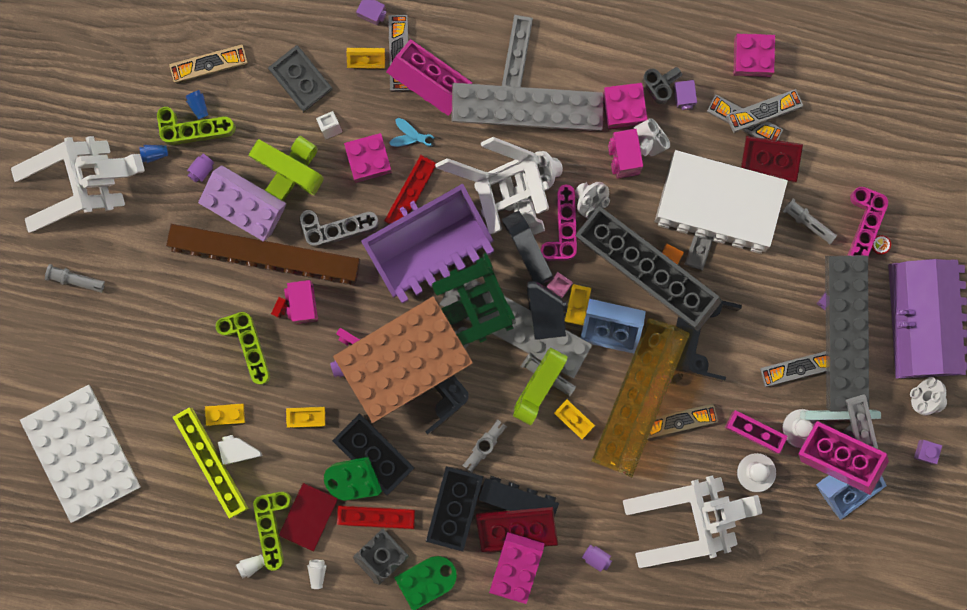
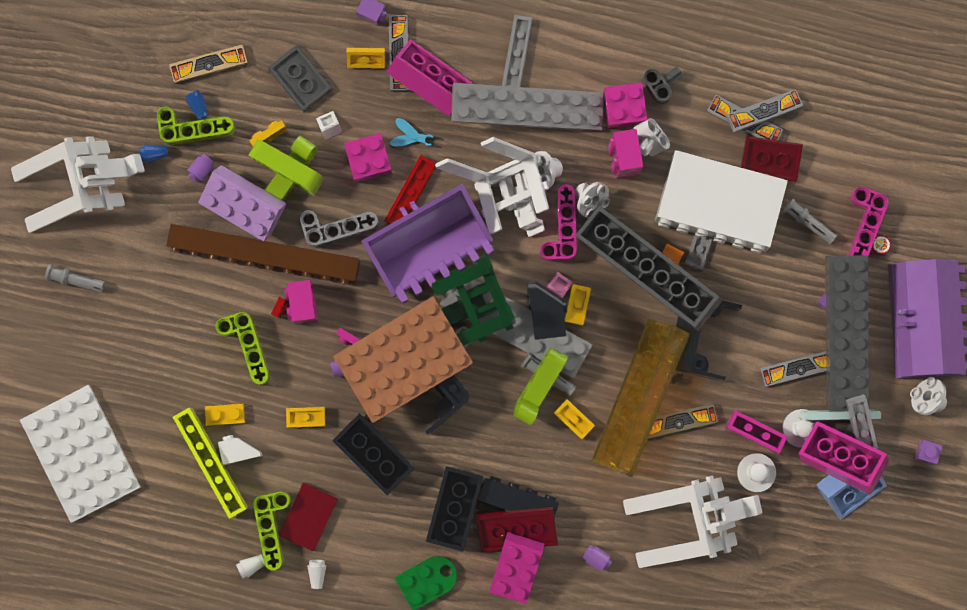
green plate [324,457,382,500] -> none
red tile [337,506,415,529] -> none
dark grey slope [353,529,409,585] -> none
light grey pin [462,419,507,473] -> none
black beam [502,210,554,285] -> none
light blue slope [580,299,646,354] -> none
medium lavender brick [674,80,697,110] -> none
dark pink brick [733,34,775,77] -> none
none -> yellow plate [249,120,288,146]

